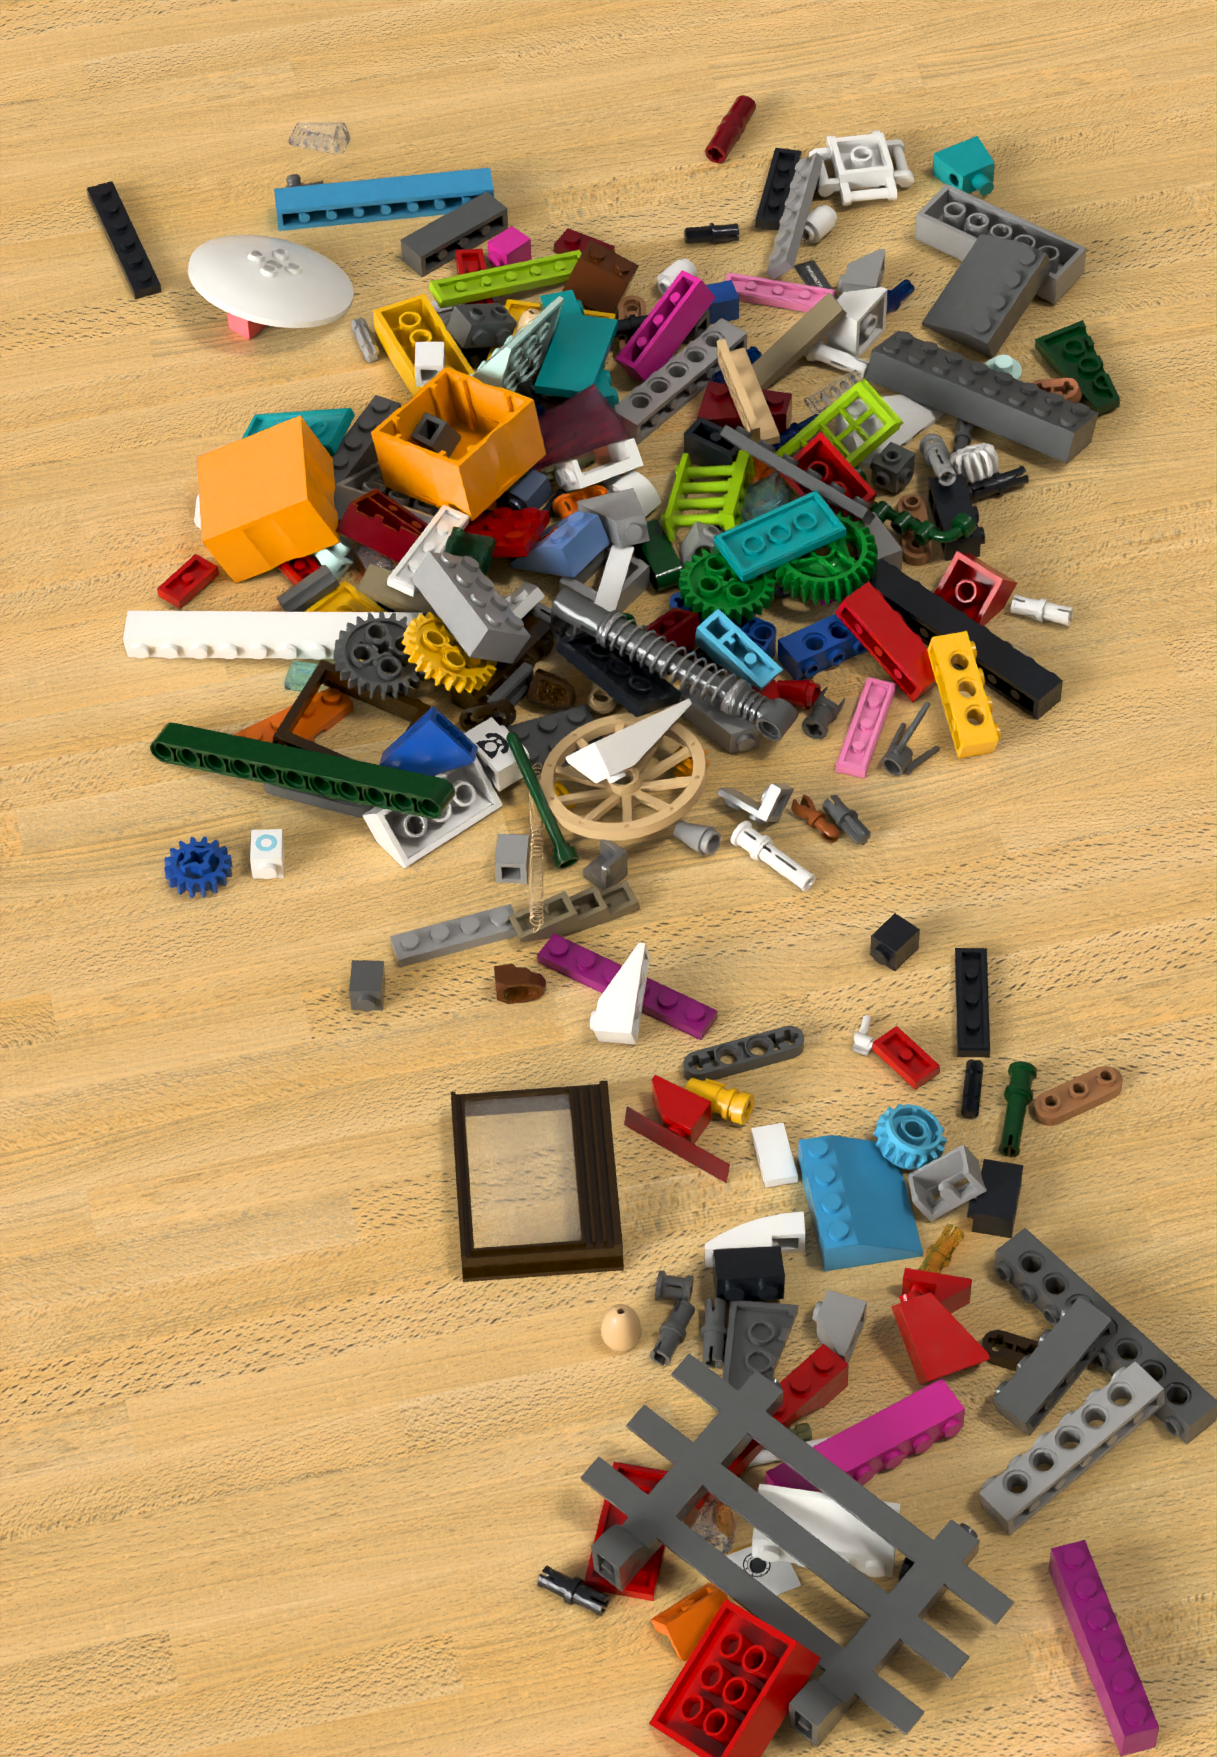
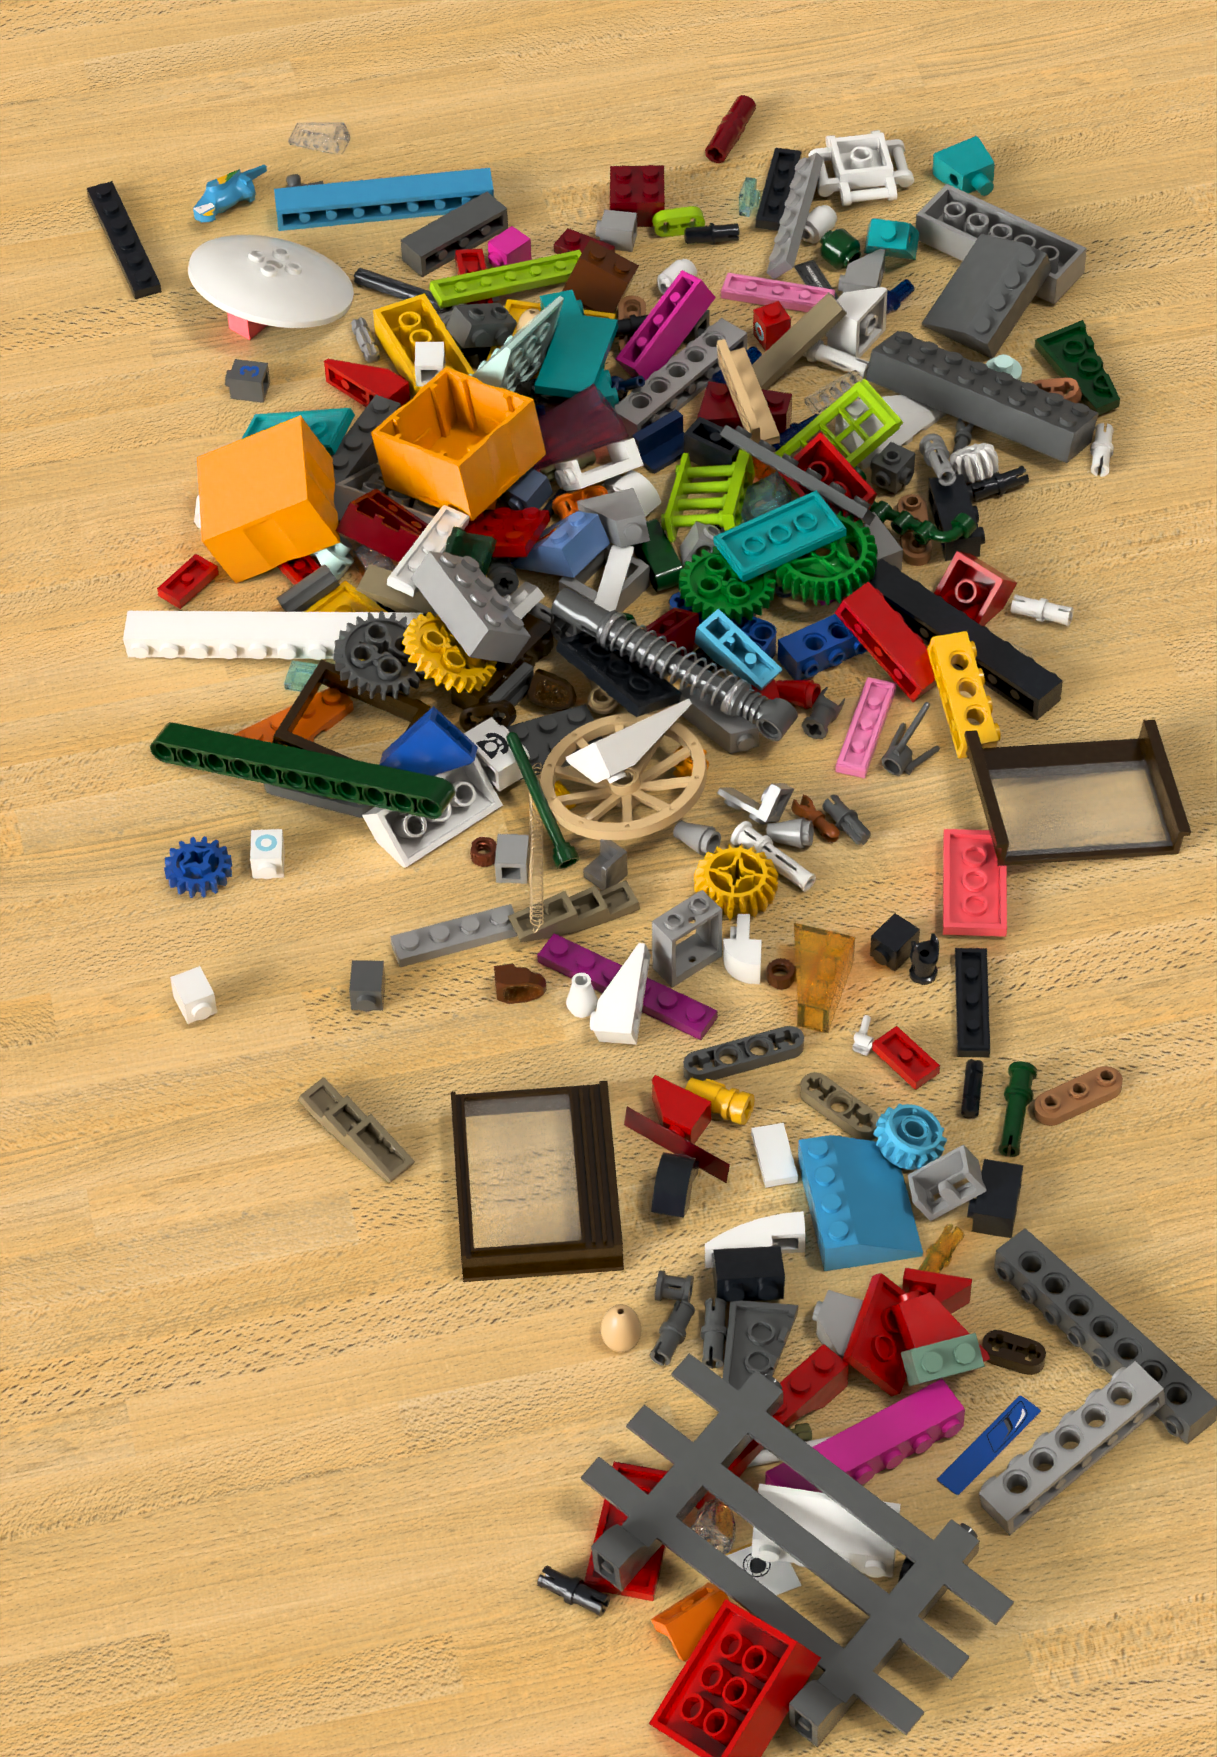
dark grey brick [410,412,462,458] -> none
blue brick [706,280,739,325] -> none
dark grey brick [993,1296,1116,1436] -> none
magenta brick [1048,1540,1159,1756] -> none
none -> white brick [170,966,217,1024]
none -> dark azure animal [193,165,267,223]
none -> dark grey brick [225,359,270,403]
none -> dark tan slope [298,1077,415,1183]
none -> red slope [324,358,410,407]
none -> black axle [354,268,452,312]
none -> copper axle [470,837,497,867]
none -> dark grey axle [485,557,519,596]
none -> white cone [566,973,598,1018]
none -> light grey brick [596,210,637,252]
none -> dark red brick [610,165,665,227]
none -> dark blue plate [611,376,645,401]
none -> dark blue panel [631,409,684,474]
none -> black brick [651,1152,700,1218]
none -> lime beam [652,206,705,237]
none -> light grey window [652,890,722,988]
none -> yellow gear [694,843,778,921]
none -> white brick [723,914,762,984]
none -> clear light blue plate [739,177,760,217]
none -> red brick [753,301,791,351]
none -> light grey cone [767,817,814,848]
none -> reddish brown axle [767,958,795,990]
none -> clear yellow wedge [793,923,855,1033]
none -> dark tan beam [800,1072,879,1141]
none -> dark green head [820,228,861,270]
none -> red plate [843,1273,907,1397]
none -> teal torso [864,218,920,260]
none -> sand green brick [901,1333,985,1387]
none -> black piece [909,933,939,985]
none -> blue sticker [937,1396,1041,1495]
none -> coral plate [943,829,1007,937]
none -> piece [964,720,1191,866]
none -> white pin [1091,423,1114,477]

